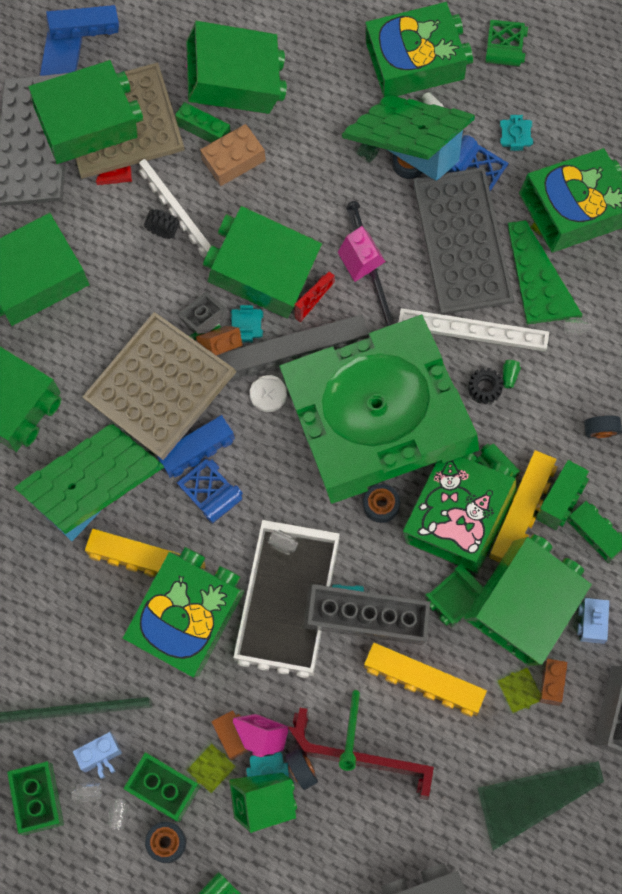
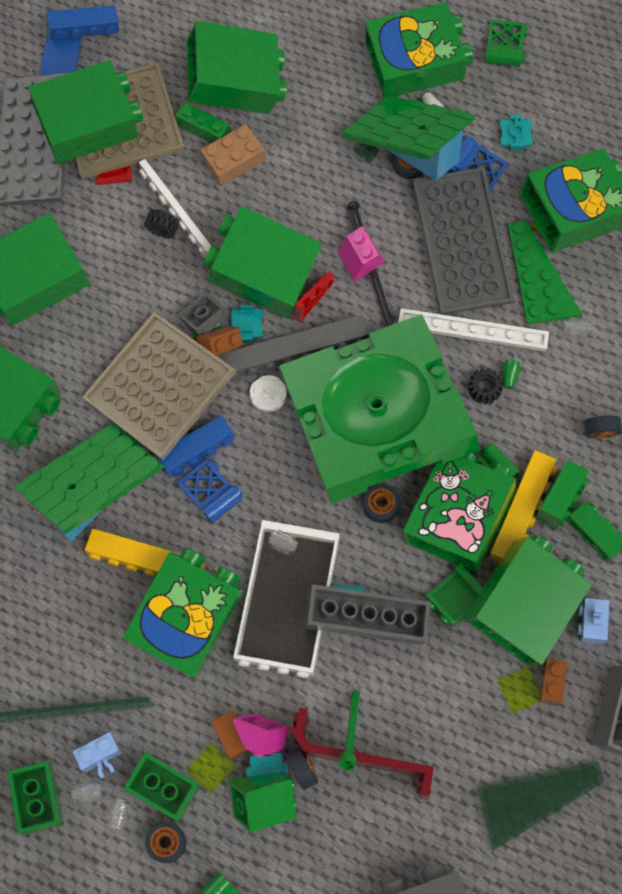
yellow brick [364,643,487,717] -> none

